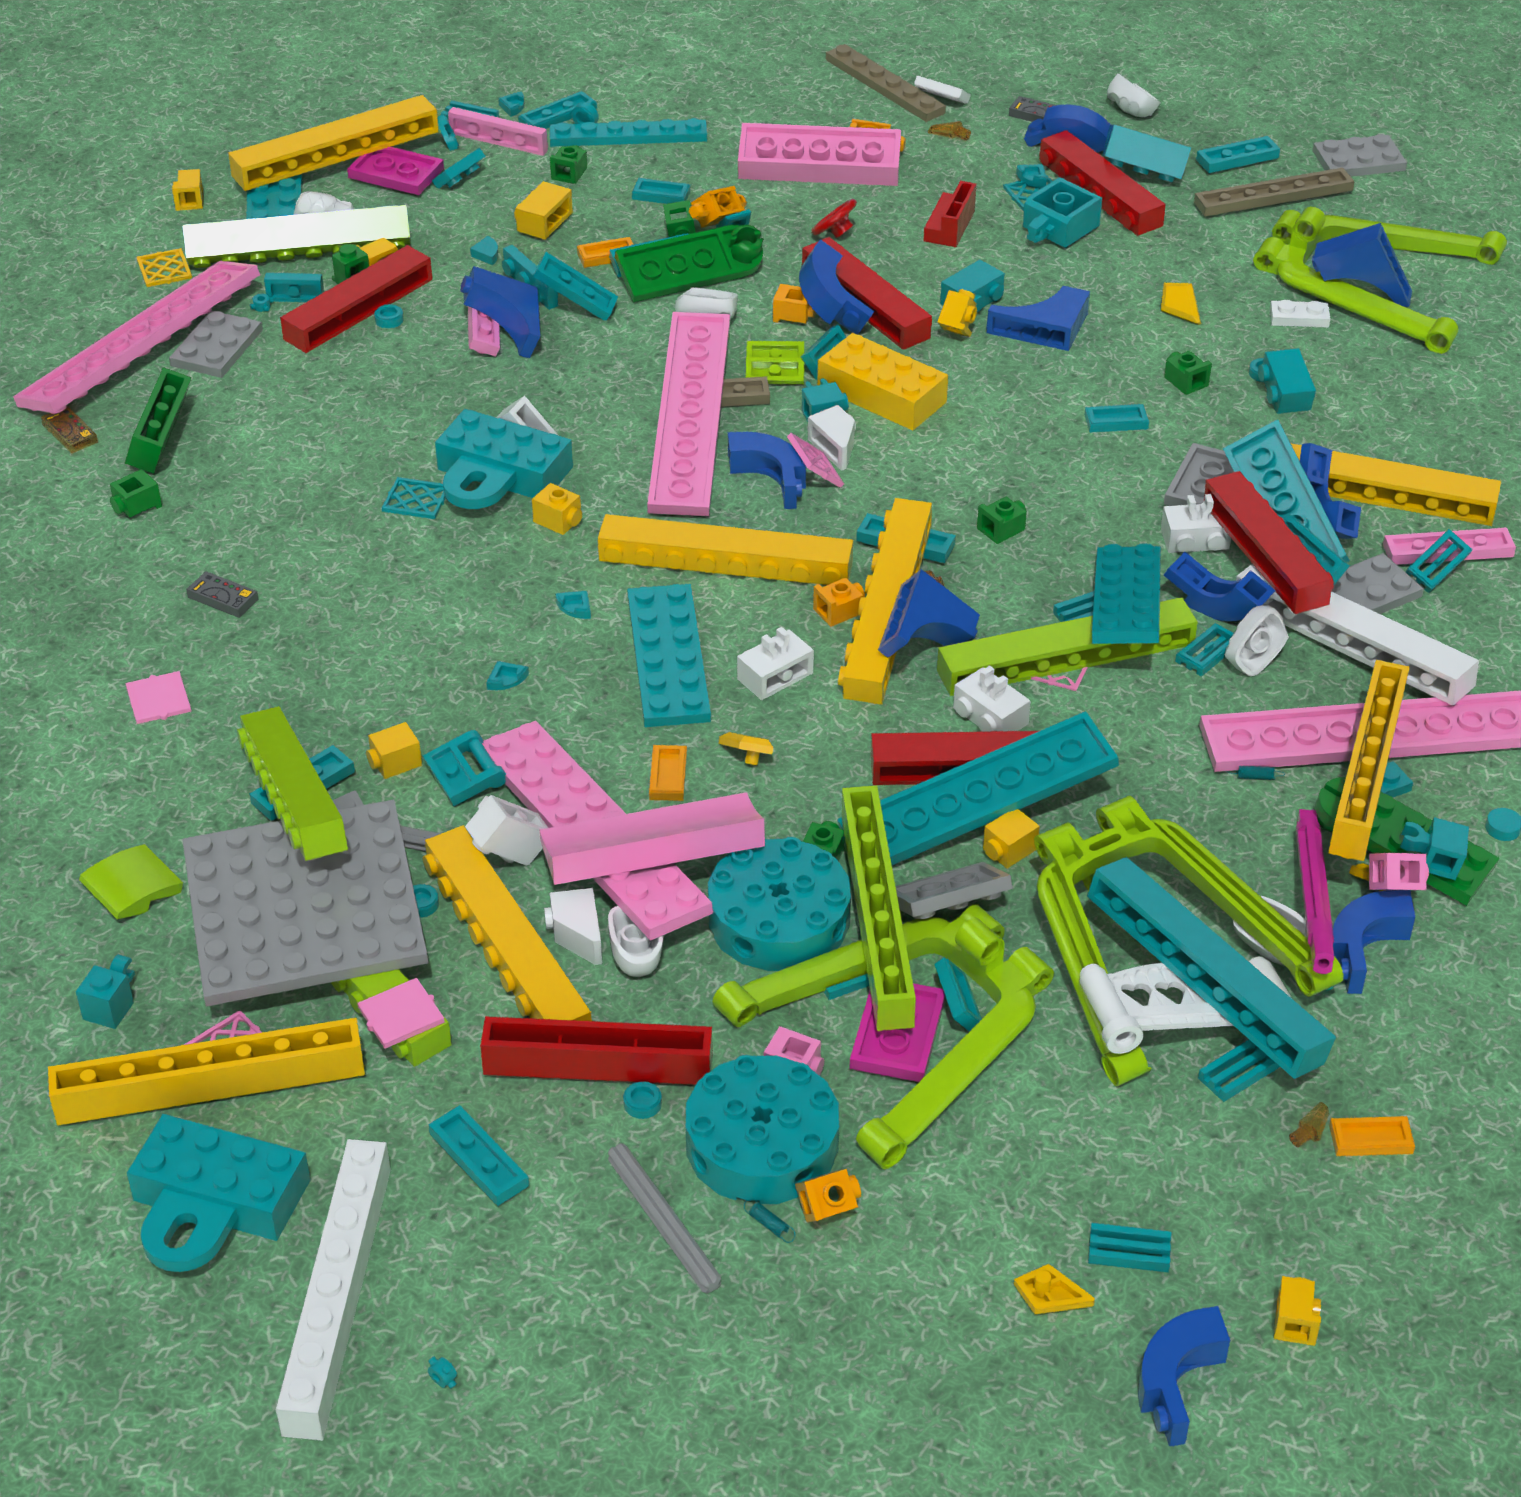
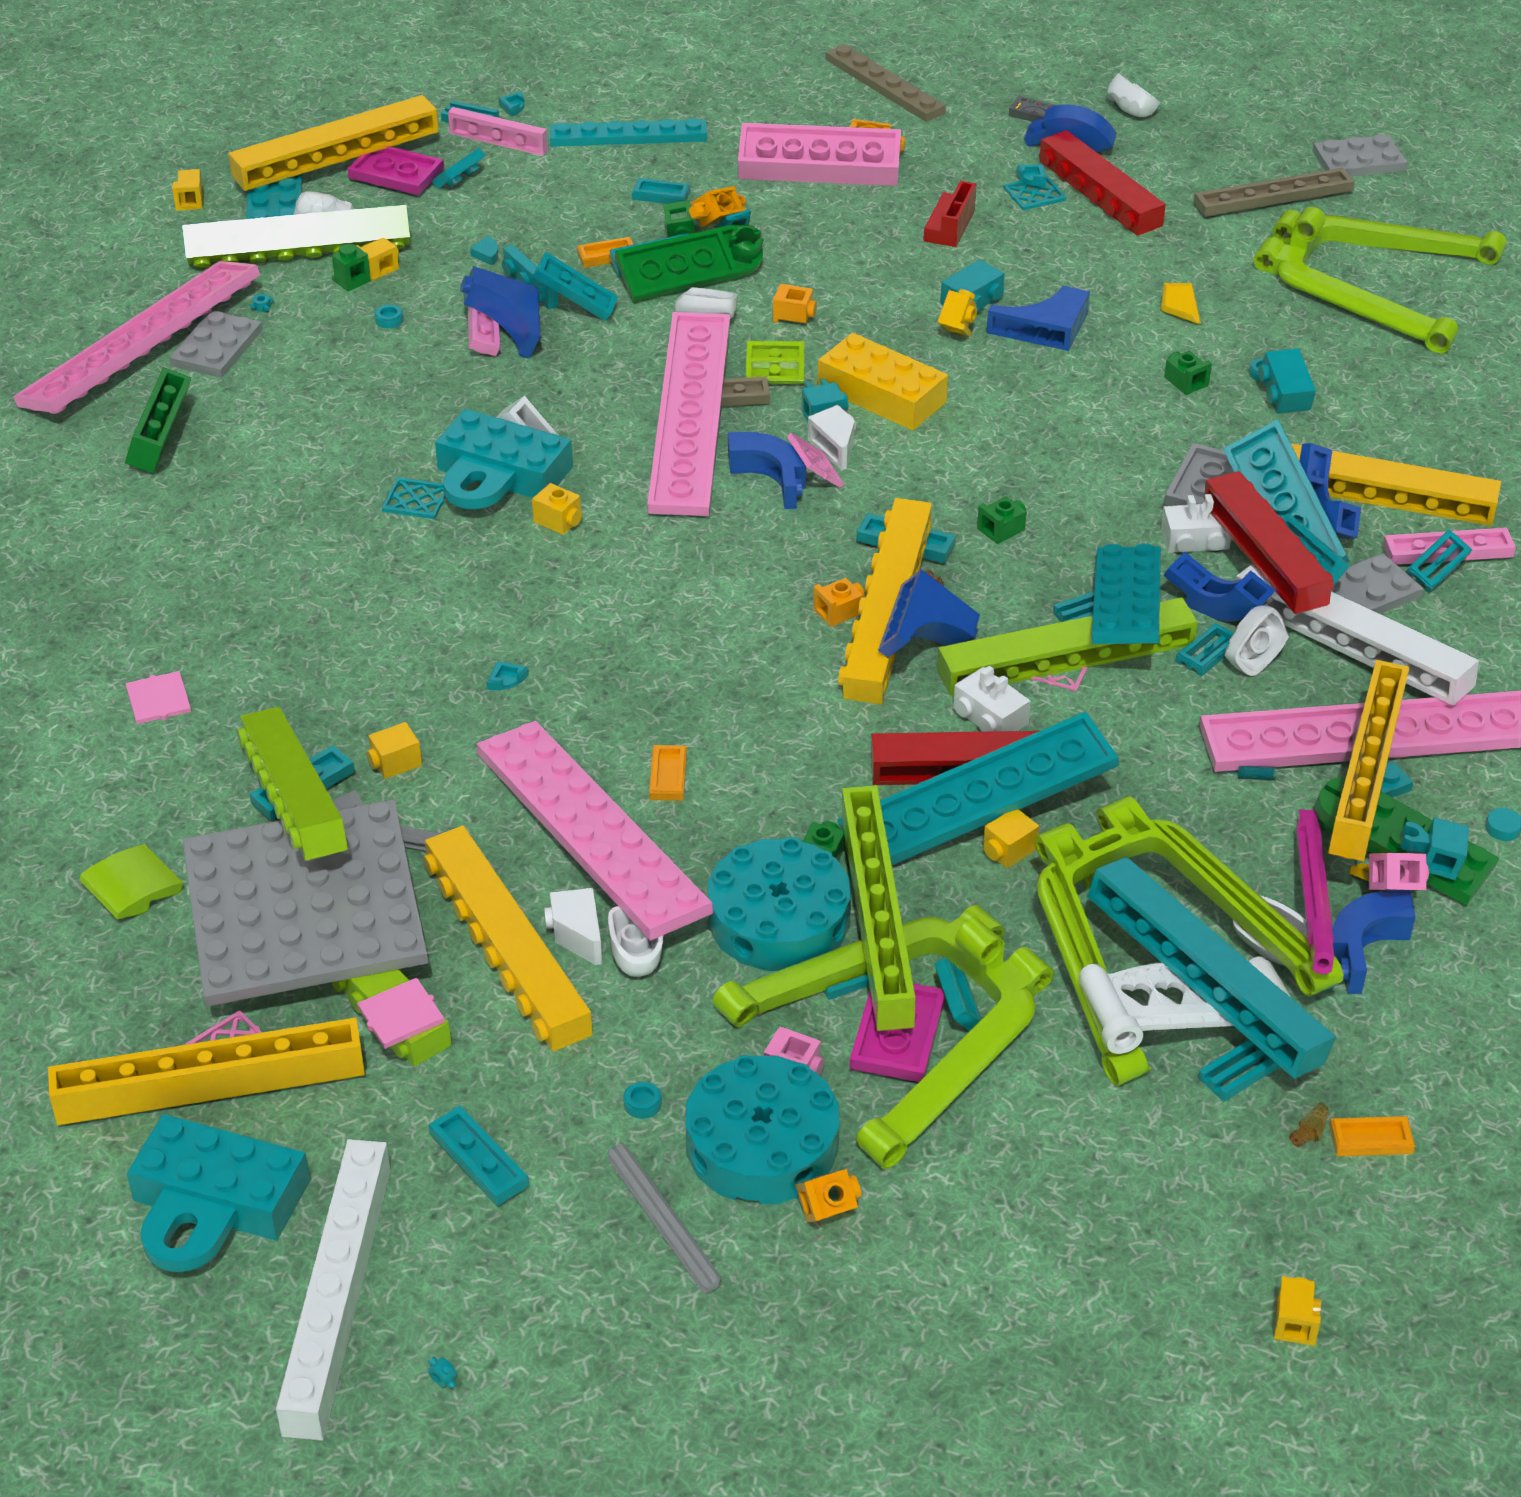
clear orange tile [41,406,98,454] -> none
teal brick [76,954,135,1029] -> none
green brick [110,469,162,518] -> none
yellow window [136,248,192,287] -> none
dark grey tile [186,571,259,618] -> none
teal plate [264,273,324,302] -> none
red brick [280,245,433,353] -> none
teal tile [413,884,439,918] -> none
teal plate [422,730,506,806] -> none
teal tile [437,114,459,151] -> none
white brick [465,795,548,866] -> none
red brick [480,1016,713,1085] -> none
yellow brick [514,181,573,240] -> none
teal tile [518,91,597,129] -> none
bright pink arch [539,792,765,885] -> none
green brick [550,145,587,184] -> none
teal tile [555,591,591,619] -> none
teal tile [572,102,599,124] -> none
yellow brick [598,514,853,585] -> none
teal plate [627,584,711,727] -> none
yellow piece [718,732,774,765] -> none
white brick [737,627,814,700] -> none
teal piece [744,1198,795,1243] -> none
blue arch [799,239,874,335] -> none
teal plate [801,325,846,380] -> none
red brick [802,237,932,350] -> none
red piece [811,199,857,238] -> none
light grey plate [896,862,1013,919] -> none
white tile [914,76,971,104] -> none
clear orange bar [928,121,971,140] -> none
yellow piece [1014,1264,1095,1314] -> none
teal hinge [1023,177,1102,248] -> none
teal tile [1084,404,1149,433] -> none
teal tile [1088,1223,1172,1273] -> none
teal slope [1103,125,1191,182] -> none
blue arch [1138,1306,1230,1447] -> none
teal plate [1196,136,1280,173] -> none
white plate [1270,300,1330,328] -> none
blue arch [1312,223,1412,307] -> none

